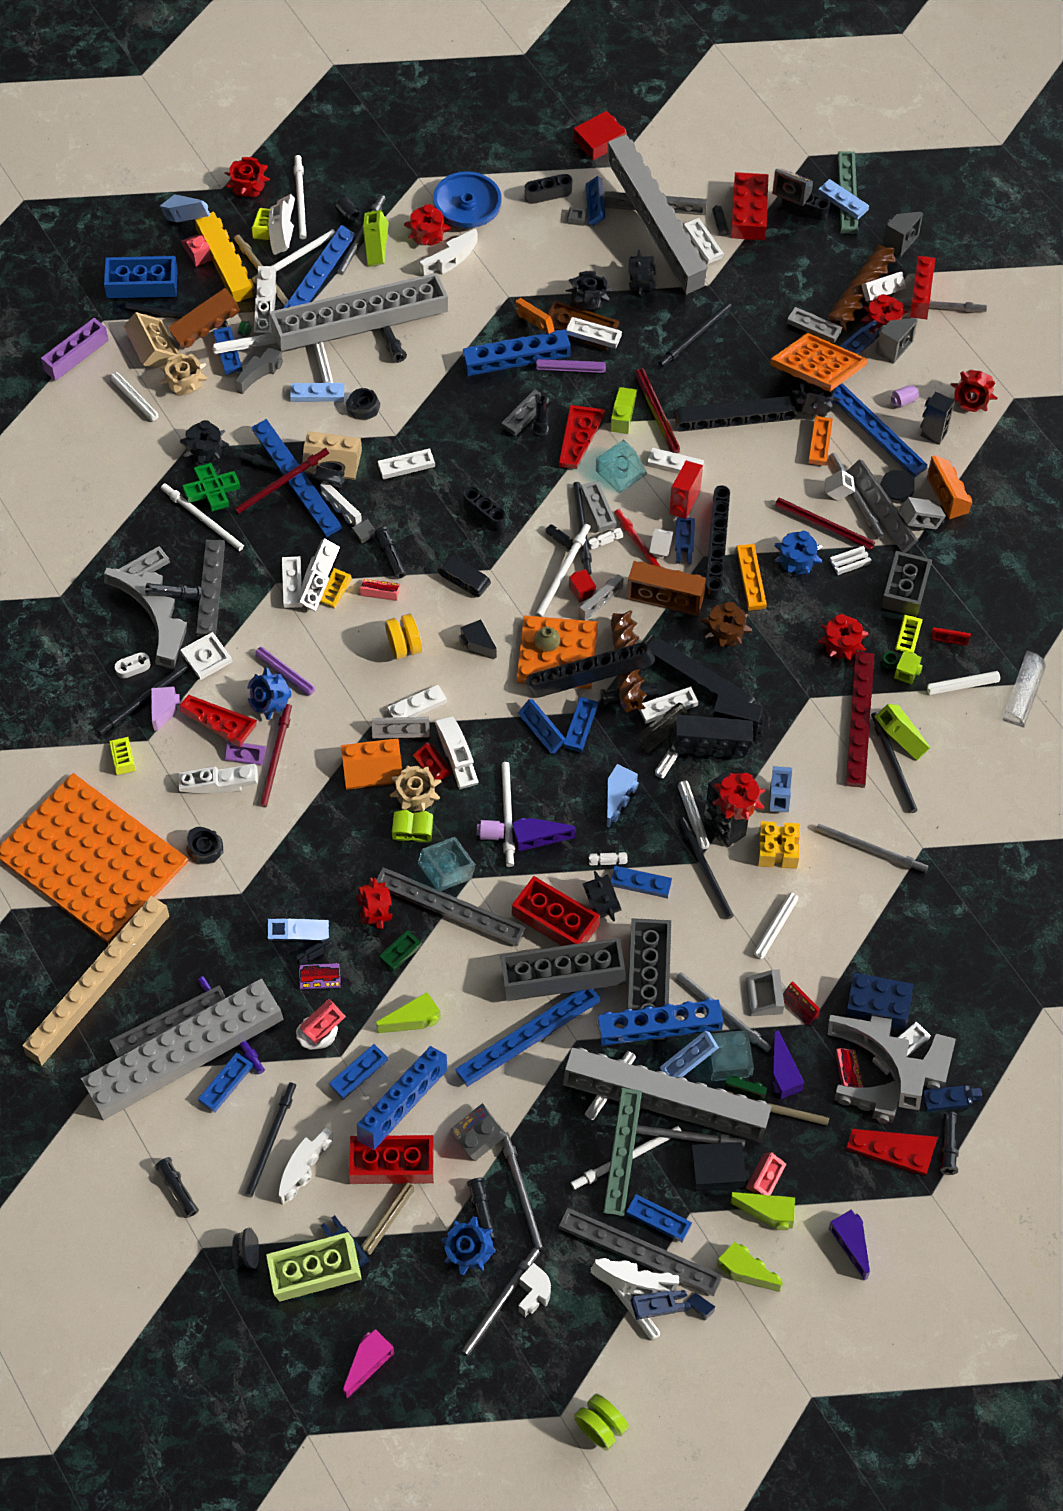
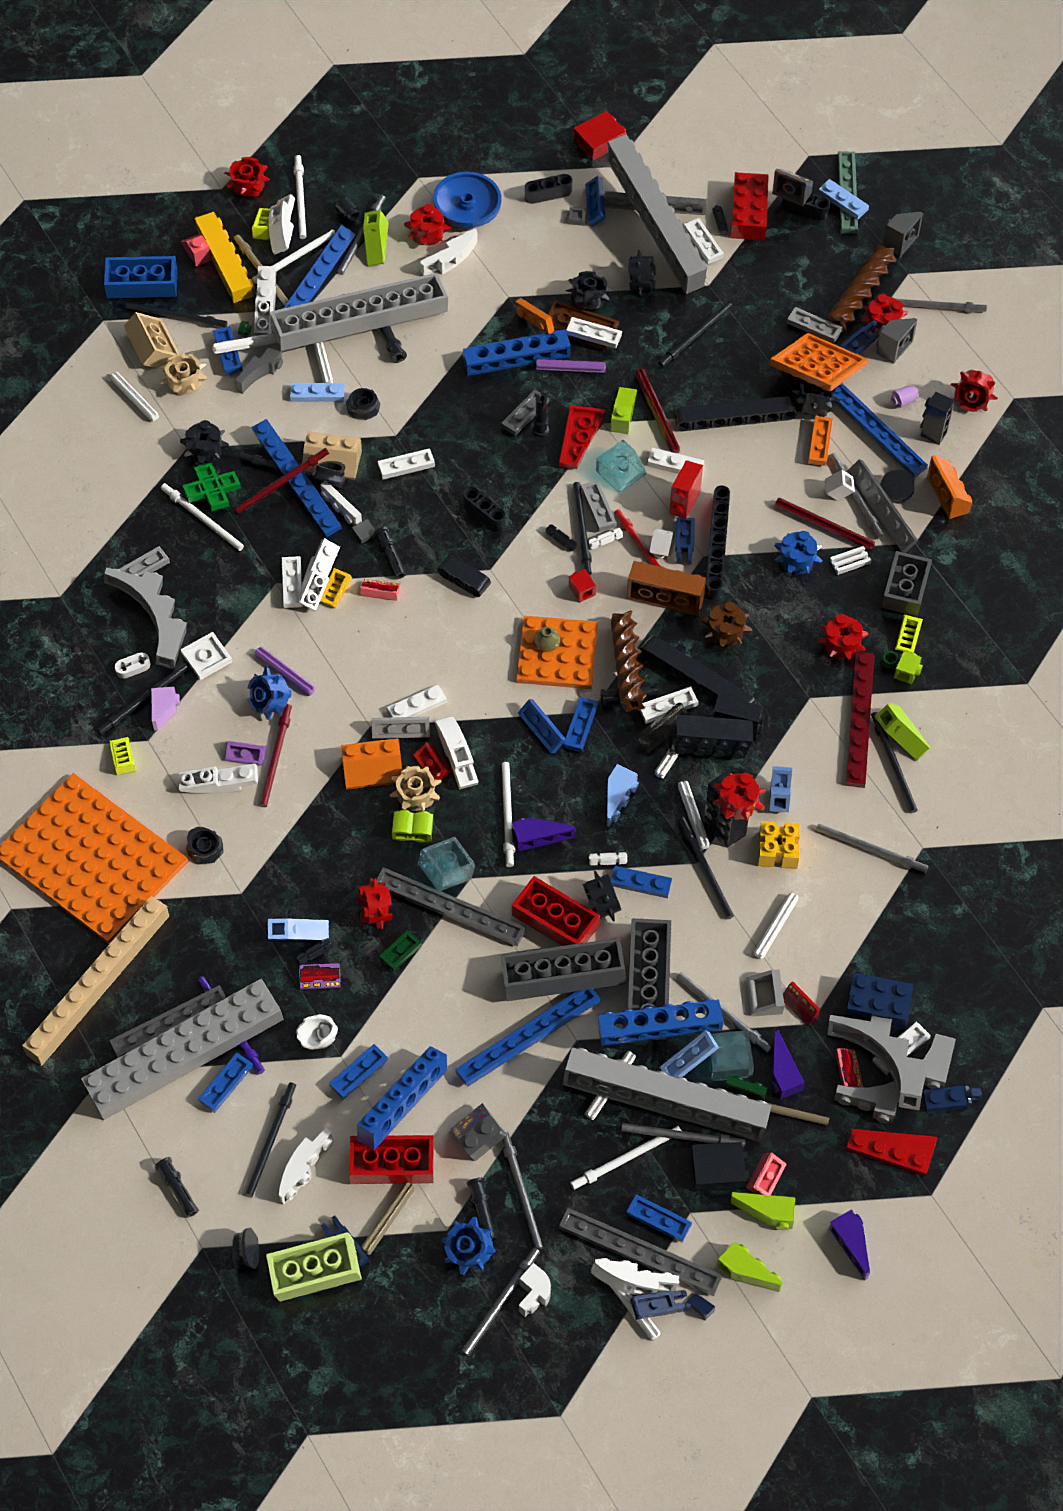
medium lavender brick [41,318,109,381] -> none
black pin [145,583,202,602] -> none
light blue slope [160,194,210,222] -> none
dark orange brick [168,288,240,350] -> none
red wing [179,694,257,748] -> none
flat silver plate [196,540,225,637] -> none
coral slope [300,999,346,1044] -> none
dark pink slope [343,1329,394,1398] -> none
lime slope [376,992,441,1033] -> none
yellow wheel [385,613,422,660] -> none
black slope [459,619,497,659] -> none
lavender brick [477,820,504,840] -> none
black beam [526,642,655,698] -> none
white bar [536,524,591,617] -> none
lime wheel [574,1394,629,1451] -> none
light grey plate [579,574,624,621] -> none
sand green tile [603,1088,642,1216] -> none
light orange tile [736,544,767,611] -> none
white plate [861,272,906,301] -> none
light grey brick [899,497,946,529] -> none
red brick [910,256,935,320] -> none
white axle [927,671,1000,695] -> none
red slope [931,627,971,646] -> none
black pin [940,1112,959,1175] -> none
clear brick [1002,651,1046,728] -> none

